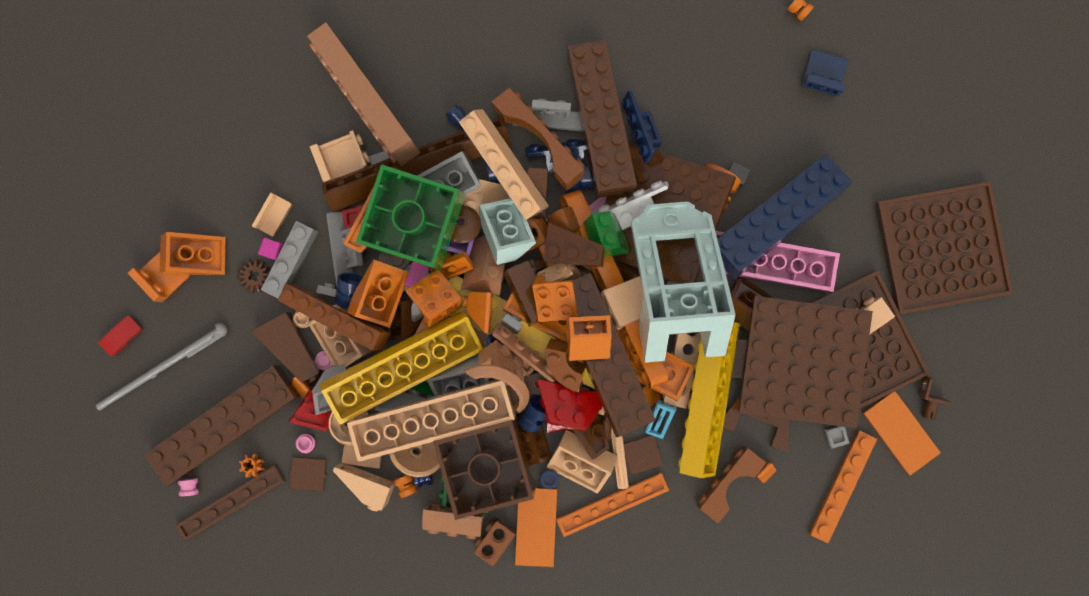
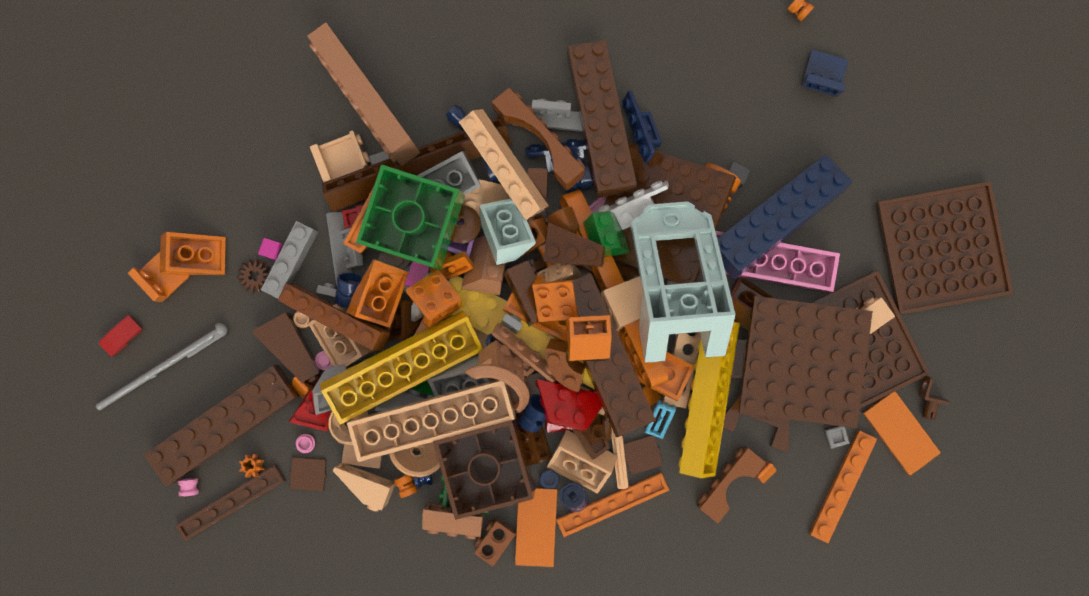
light nougat panel [252,193,293,237] -> none
orange slope [464,292,493,333] -> none
none -> dark blue wheel [560,483,588,512]

